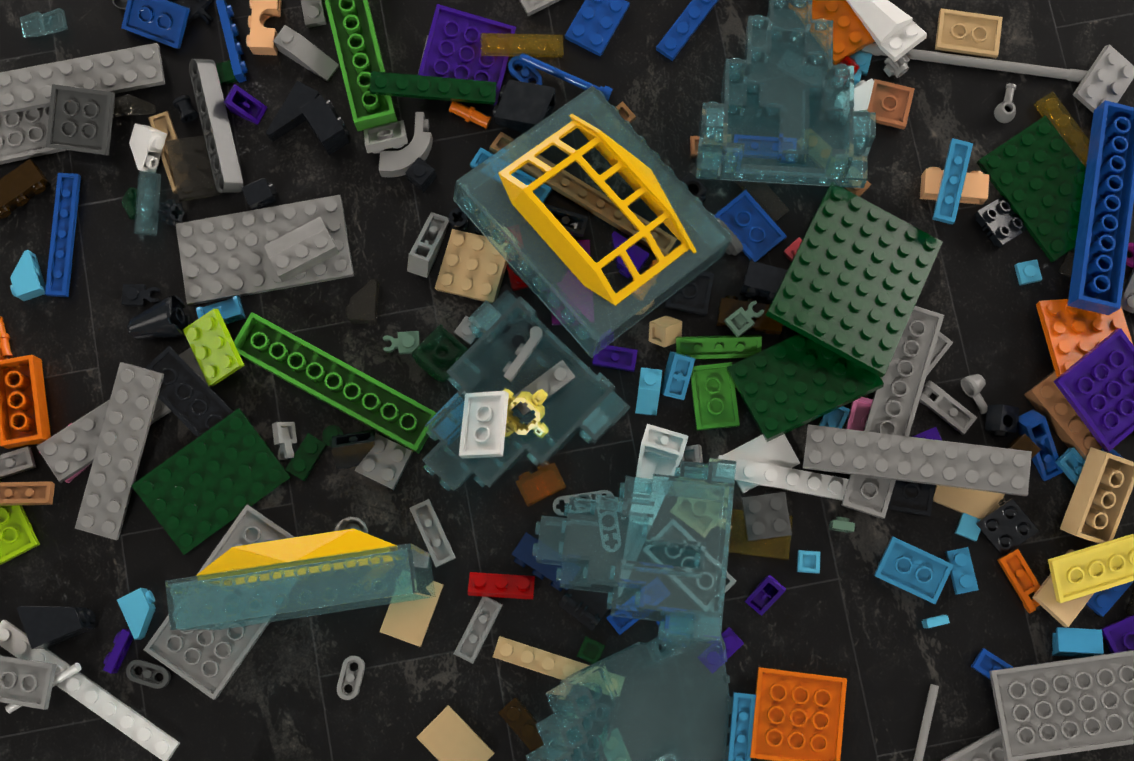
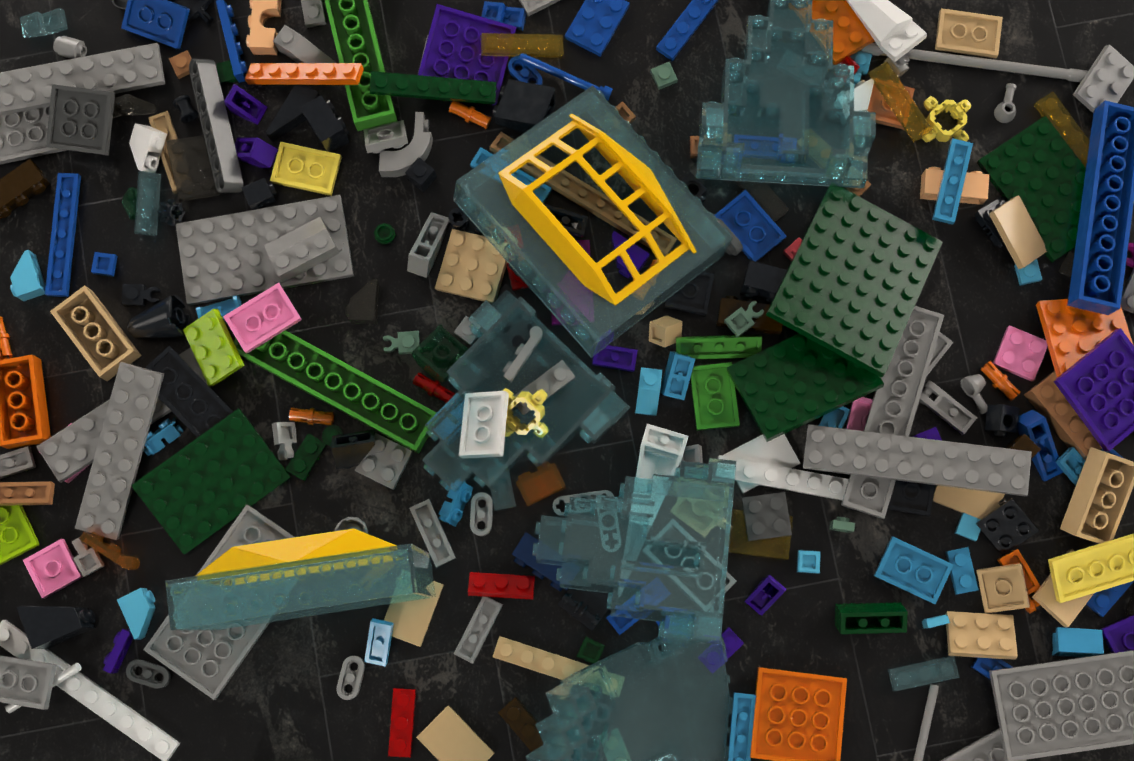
none -> bright pink plate [23,539,83,599]
none -> tan brick [50,285,142,381]
none -> light grey brick [53,36,87,59]
none -> light grey plate [72,537,105,577]
none -> clear orange plate [79,531,140,570]
none -> blue plate [91,252,118,277]
none -> dark azure hinge [144,418,184,456]
none -> medium nougat plate [169,50,192,79]
none -> bright pink plate [223,283,302,354]
none -> dark purple slope [235,138,278,168]
none -> orange plate [245,63,364,85]
none -> light yellow plate [270,142,342,196]
none -> orange pin [289,407,334,425]
none -> dark azure plate [364,618,394,667]
none -> dark green plate [374,223,395,244]
none -> red plate [388,688,416,758]
none -> red pin [413,372,456,405]
none -> dark azure hinge [439,480,473,527]
none -> light grey plate [470,492,493,536]
none -> blue slope [481,1,527,31]
none -> clear light blue plate [487,464,516,511]
none -> sand green plate [650,61,678,90]
none -> dark green brick [835,602,908,634]
none -> clear yellow plate [868,62,933,143]
none -> clear light blue plate [888,656,960,691]
none -> light yellow piece [921,96,971,142]
none -> tan plate [945,611,1018,660]
none -> tan tile [976,563,1030,613]
none -> orange pin [980,360,1020,401]
none -> tan tile [989,195,1047,269]
none -> bright pink plate [993,325,1048,382]

